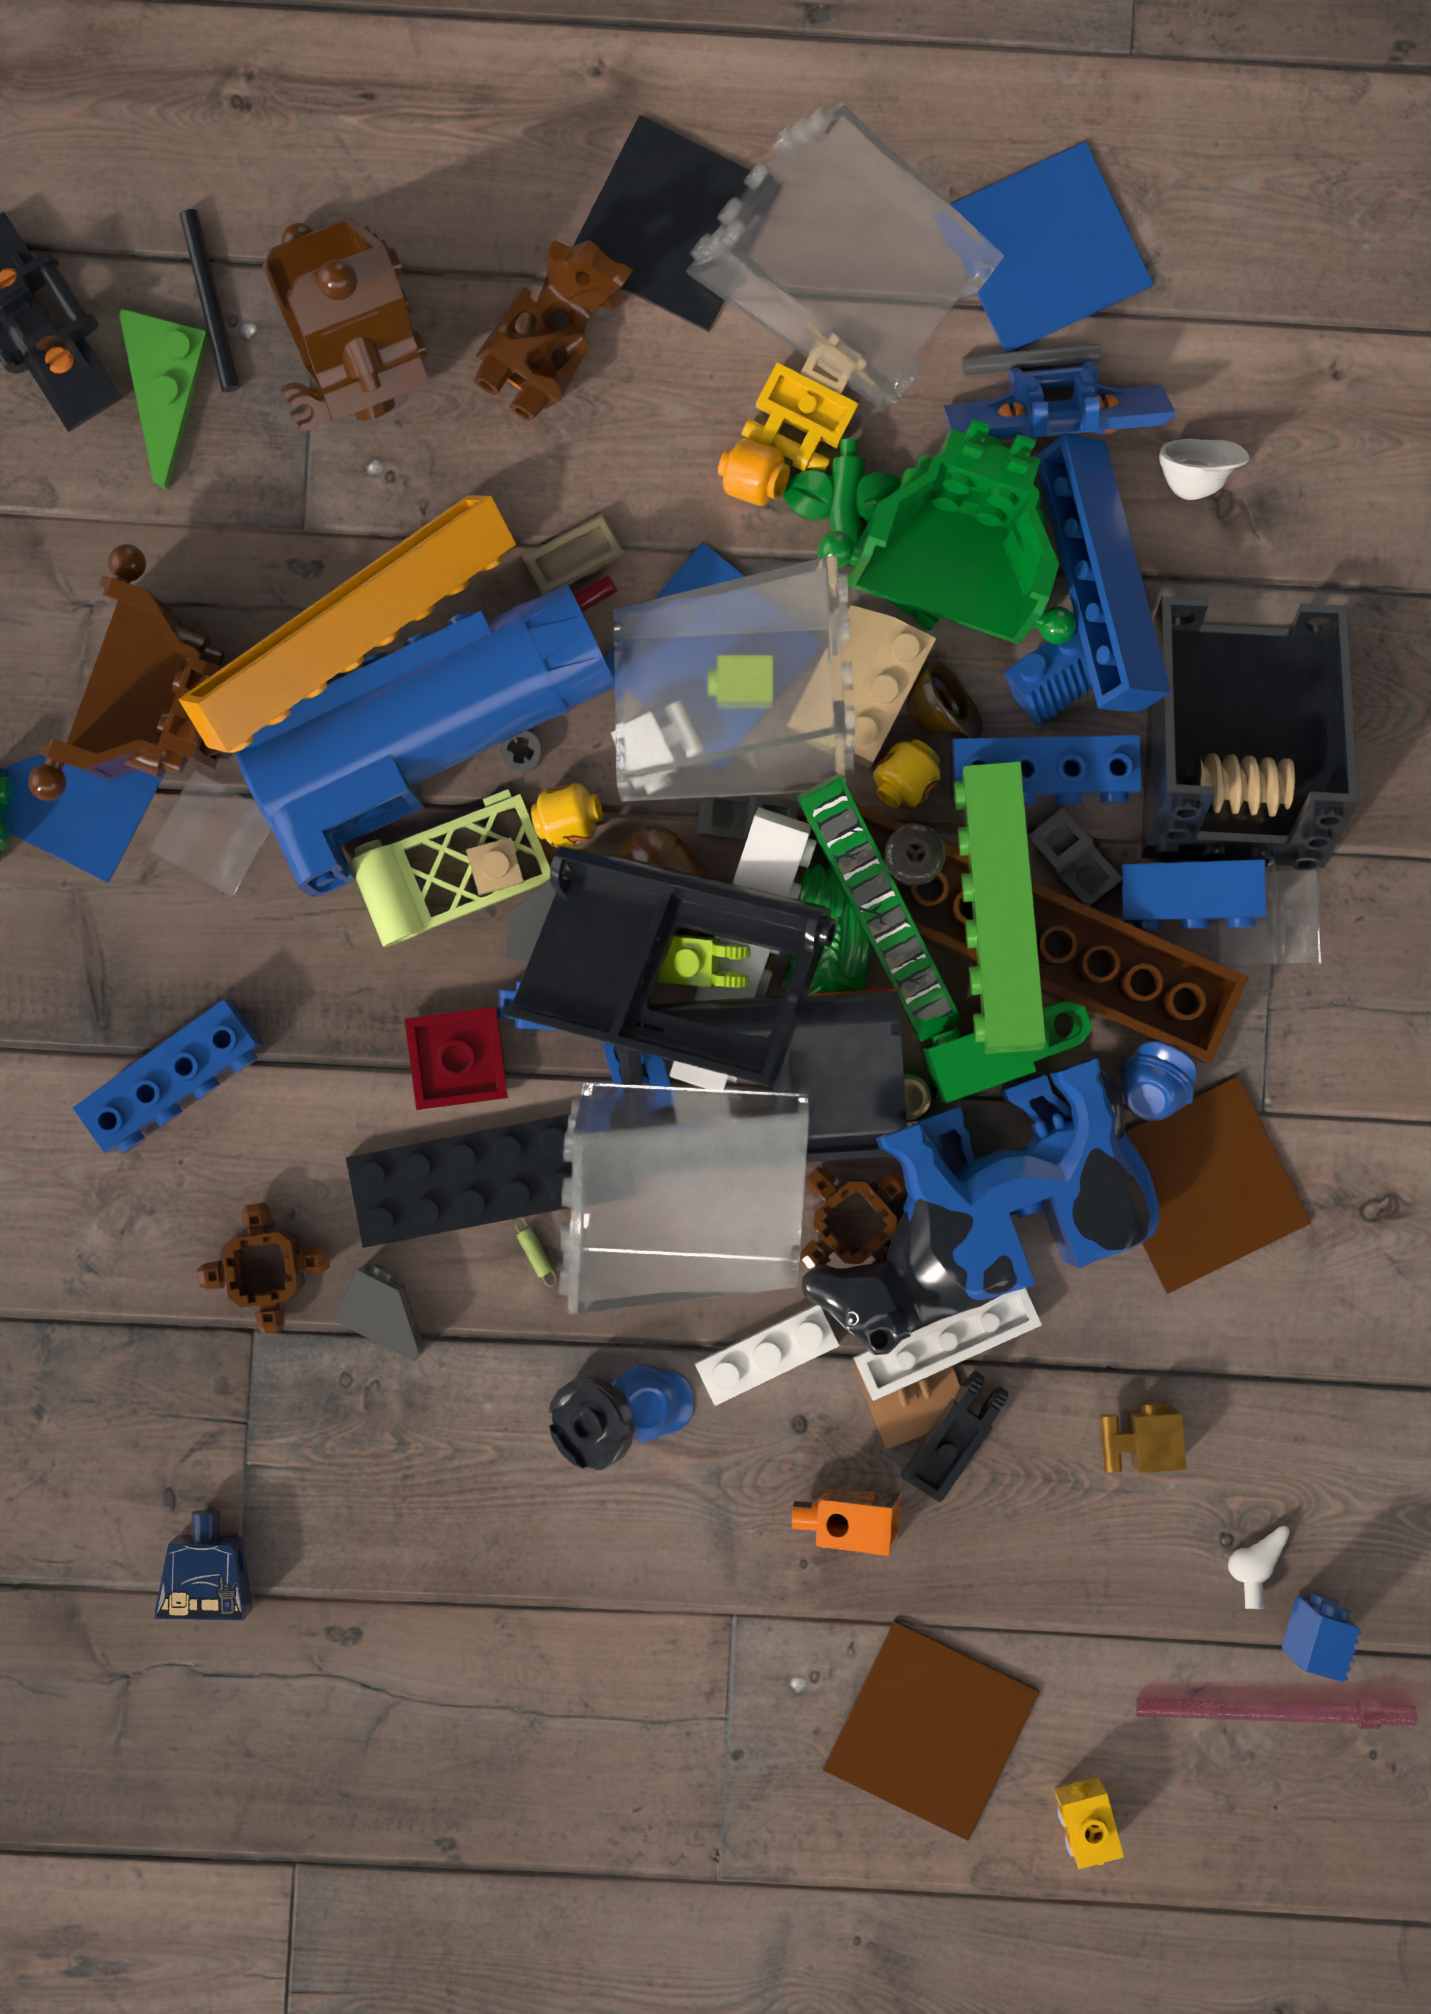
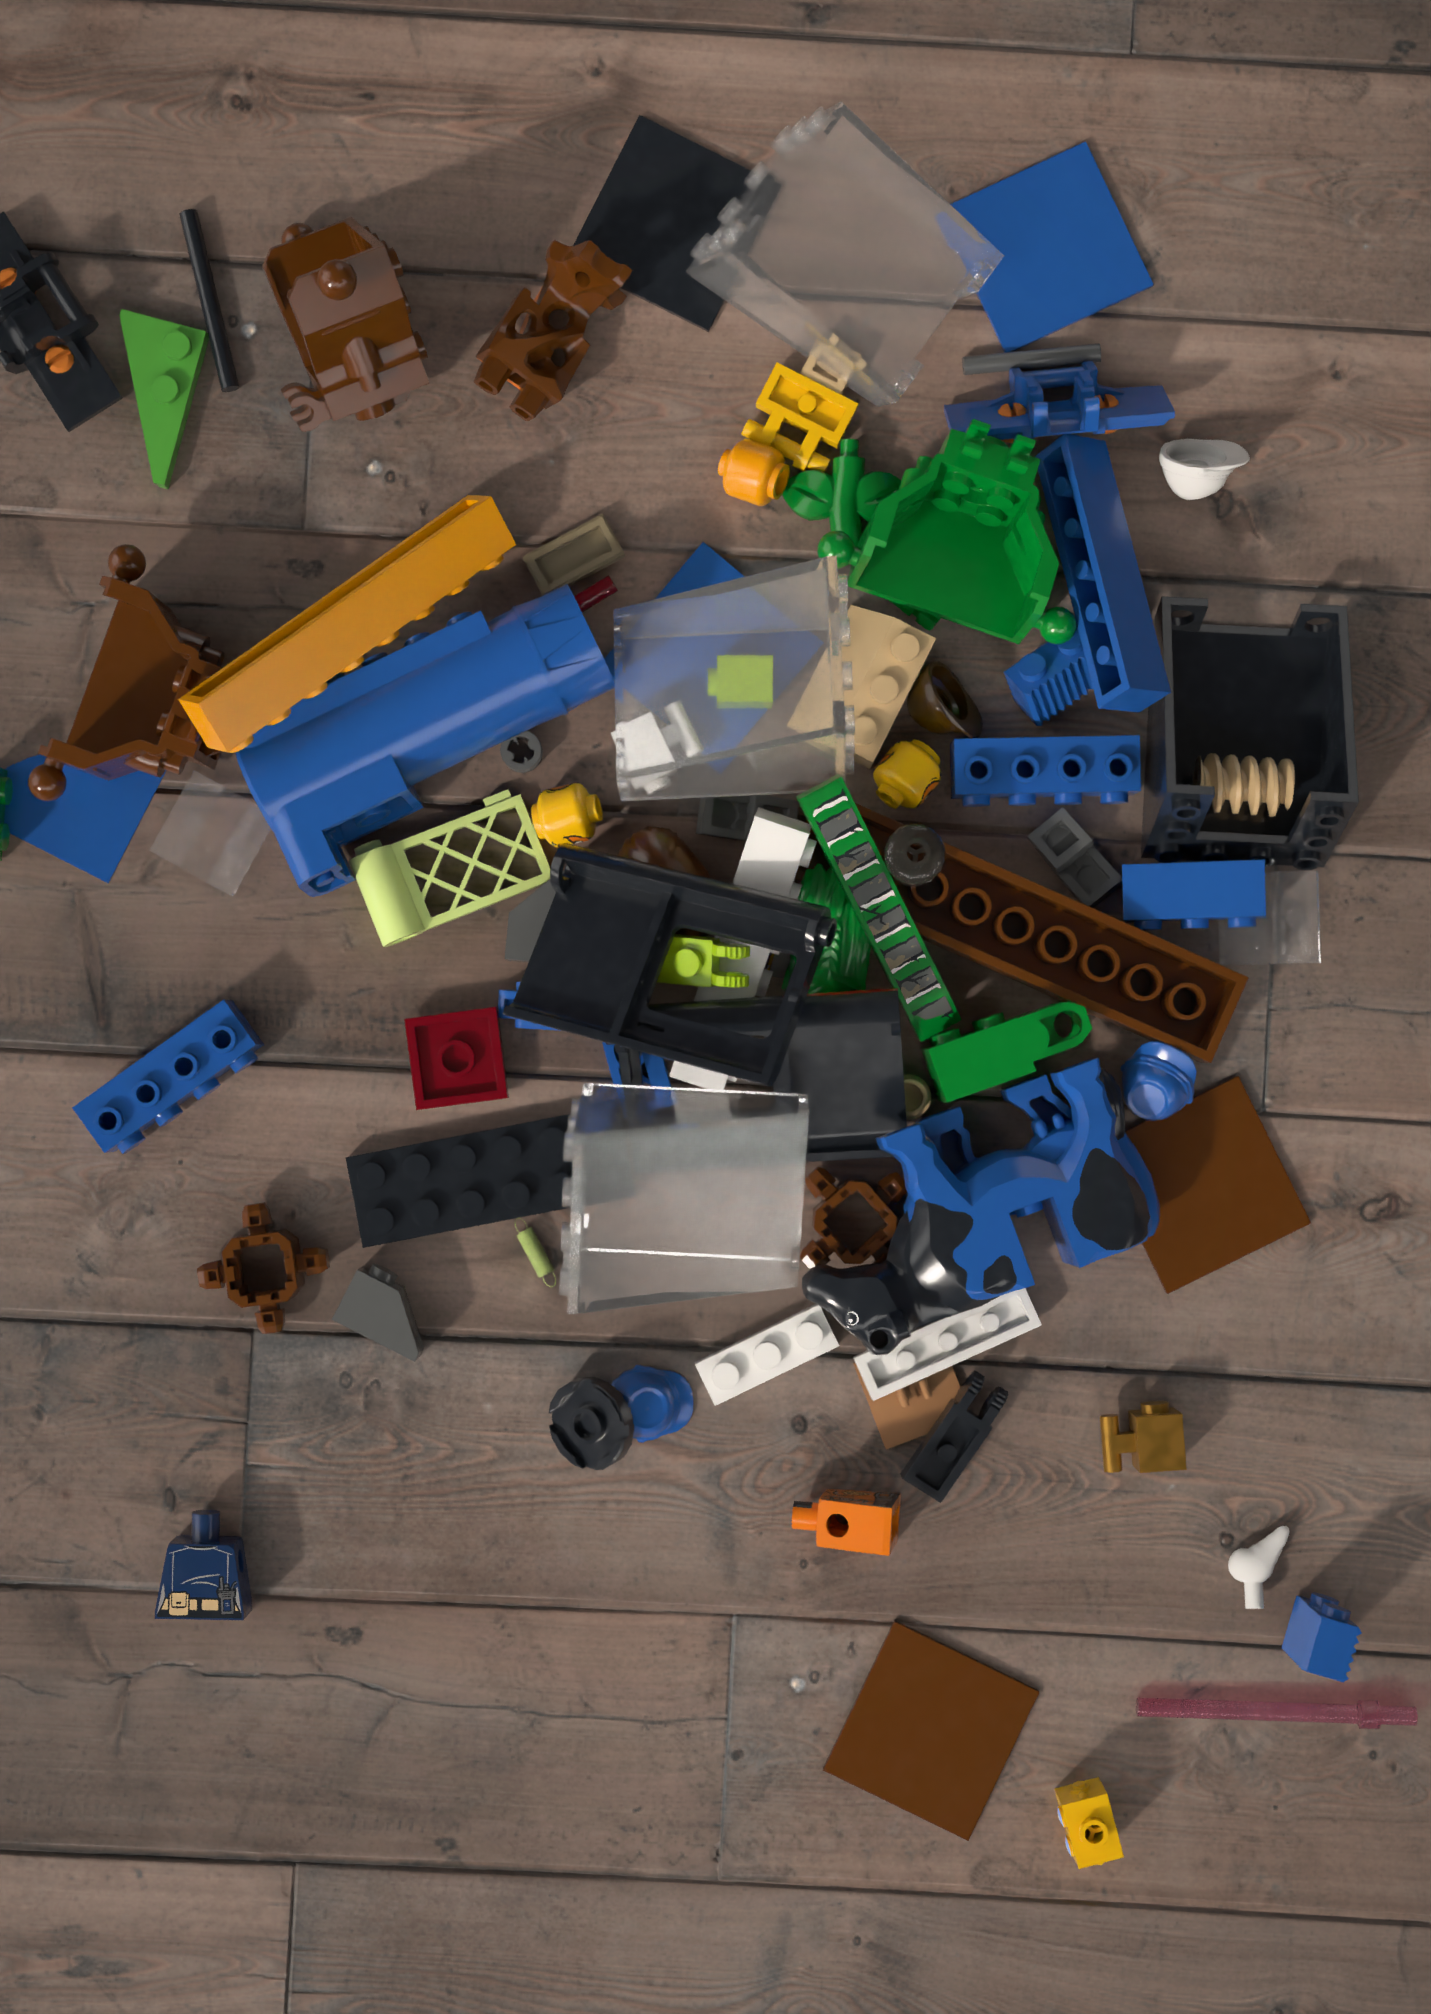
tan plate [466,837,524,896] -> none
bright green brick [954,762,1046,1054] -> none

